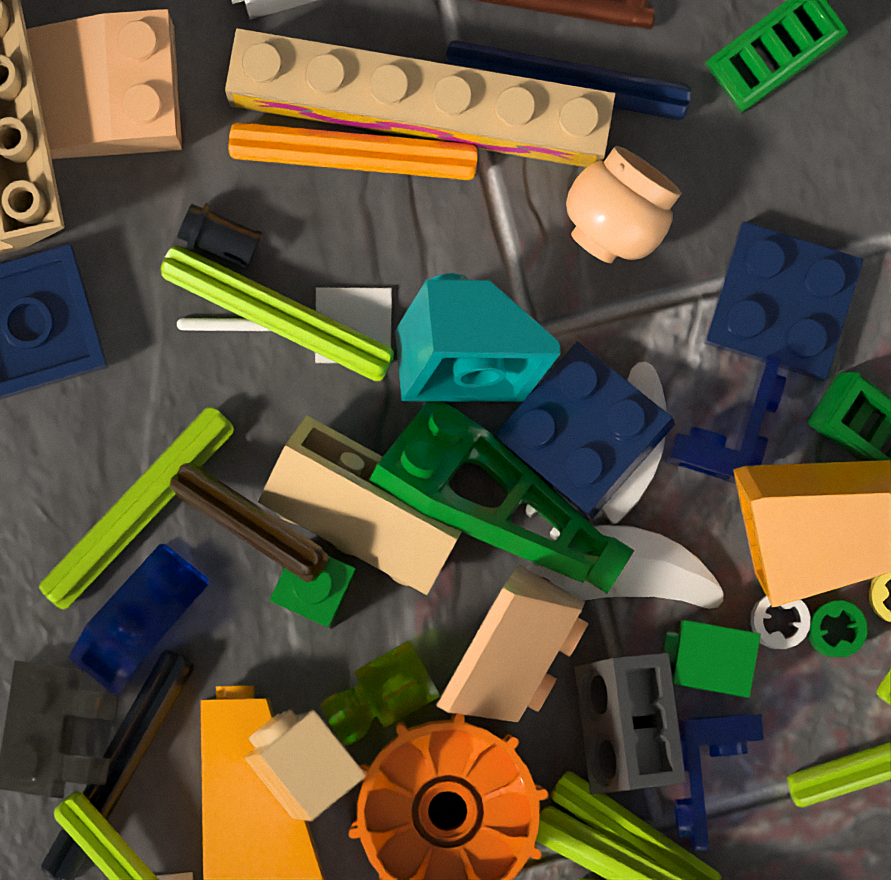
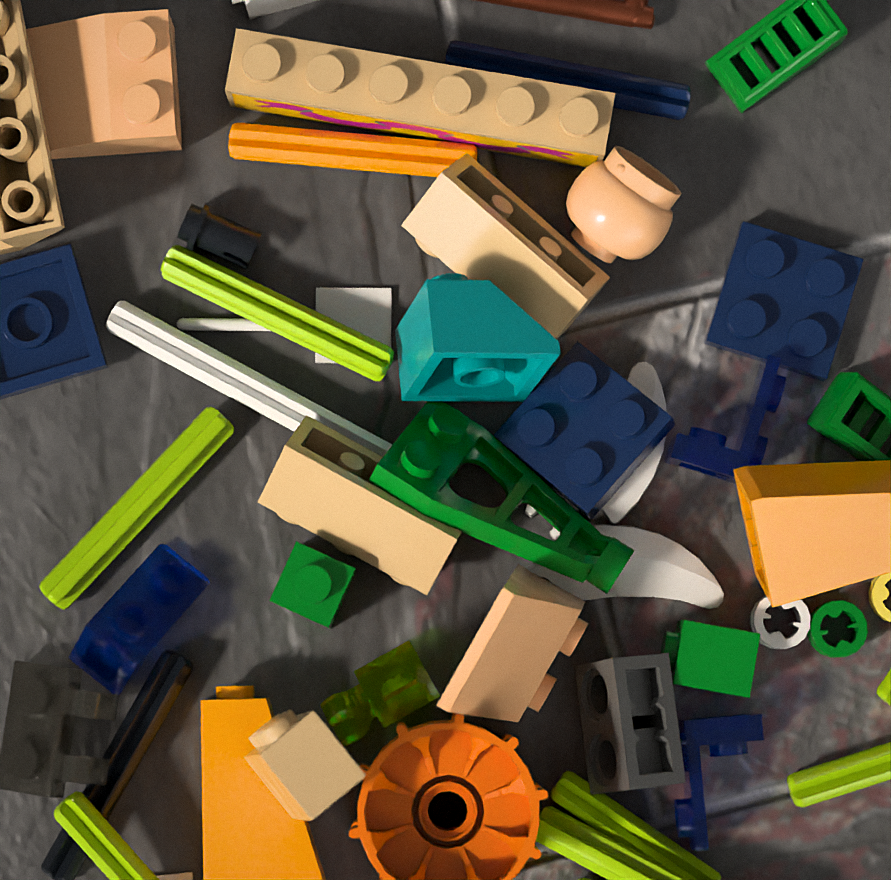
dark brown axle [170,463,329,582] -> none
none -> white axle [106,301,392,457]
none -> tan brick [401,153,610,339]

